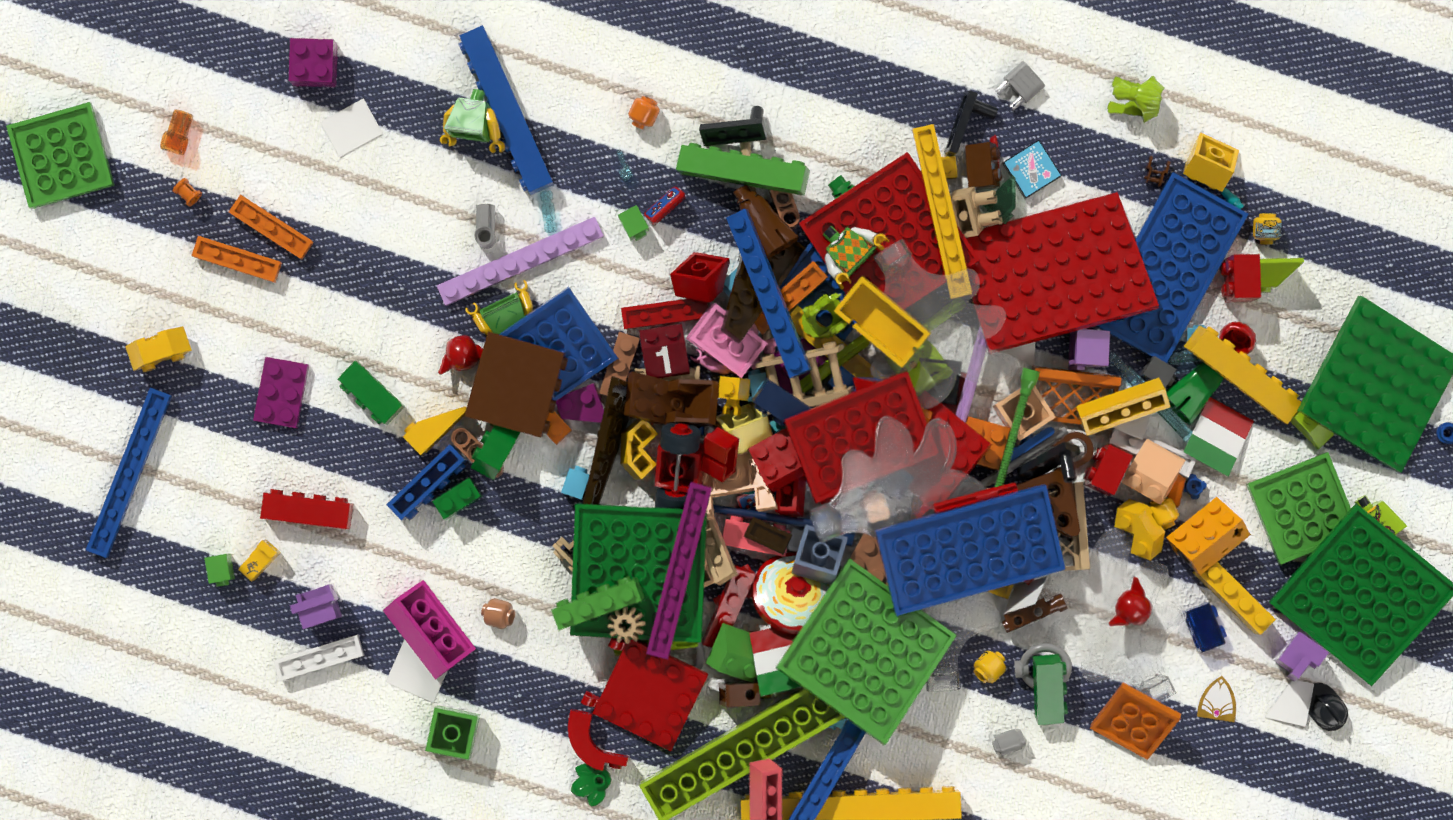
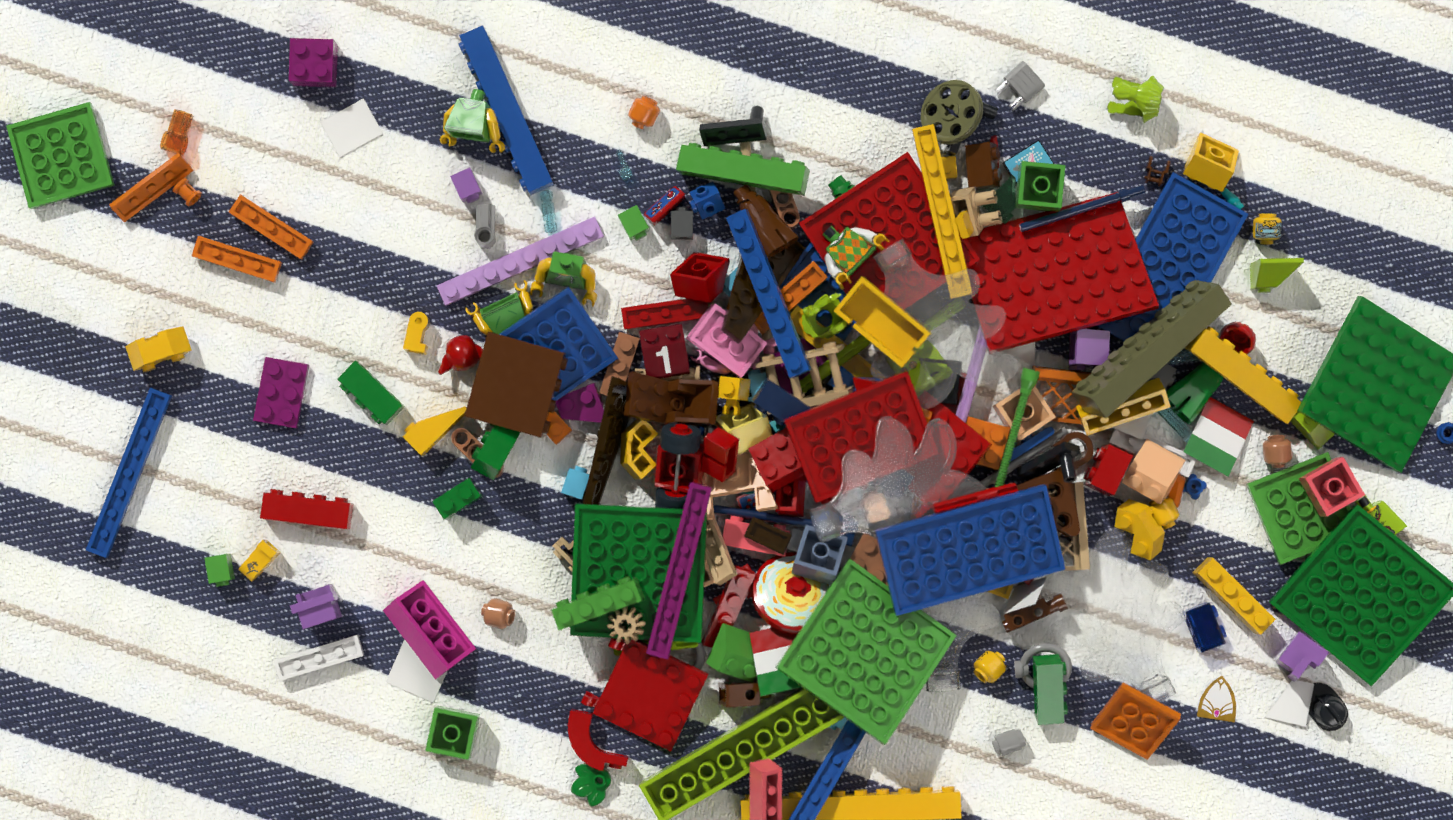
blue brick [386,444,468,521] -> none
red piece [1108,577,1153,626] -> none
light orange piece [1166,497,1251,576] -> none
red brick [1221,254,1261,302] -> none
none -> orange plate [109,152,193,223]
none -> yellow leg [403,312,430,355]
none -> medium lavender brick [450,167,483,204]
none -> torso [530,252,597,307]
none -> dark grey brick [671,207,693,240]
none -> blue brick [689,181,726,219]
none -> olive wedge [921,80,983,144]
none -> yellow tile [955,210,974,239]
none -> bright green brick [1015,161,1065,212]
none -> dark blue bar [1019,185,1145,232]
none -> olive brick [1071,280,1232,418]
none -> nougat head [1262,435,1292,468]
none -> coral brick [1298,457,1365,517]

